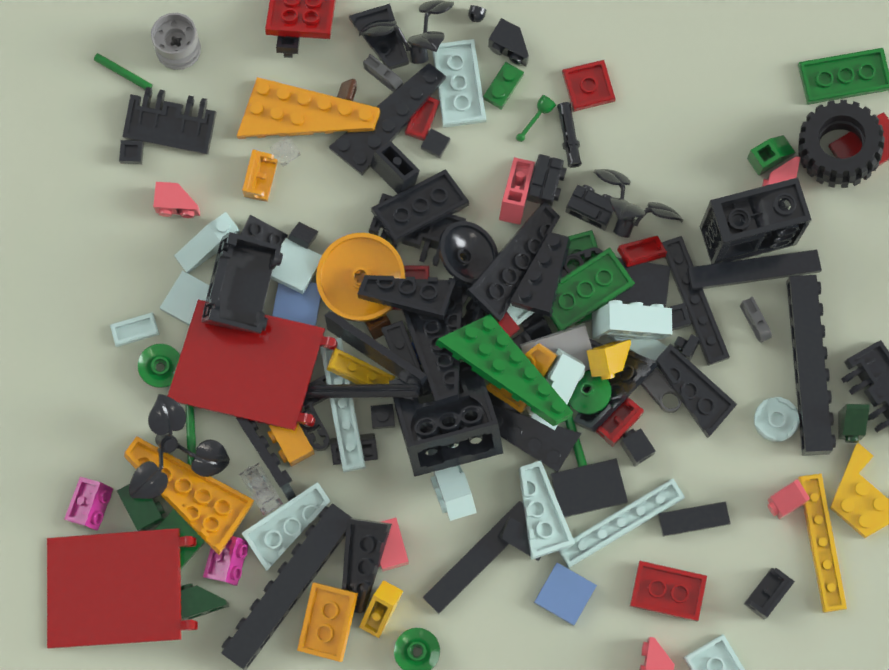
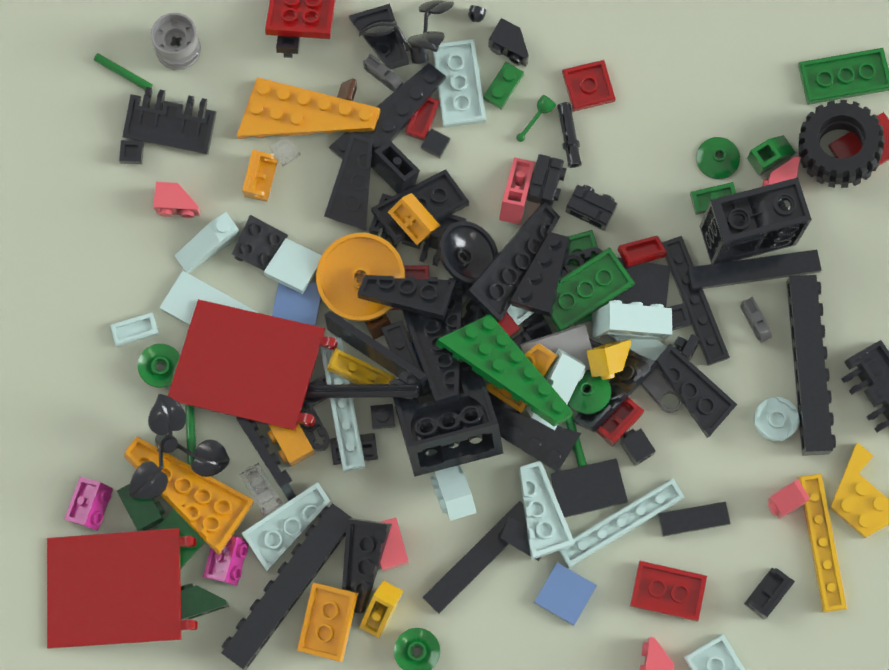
black windscreen [201,232,283,334] -> none
black tile [288,222,318,249] -> none
black plant [594,169,683,238] -> none
dark green slope [838,404,870,443] -> none
none -> black wing [324,133,373,230]
none -> light orange hinge [388,193,441,245]
none -> green plate [690,182,736,215]
none -> green dish [696,137,740,179]

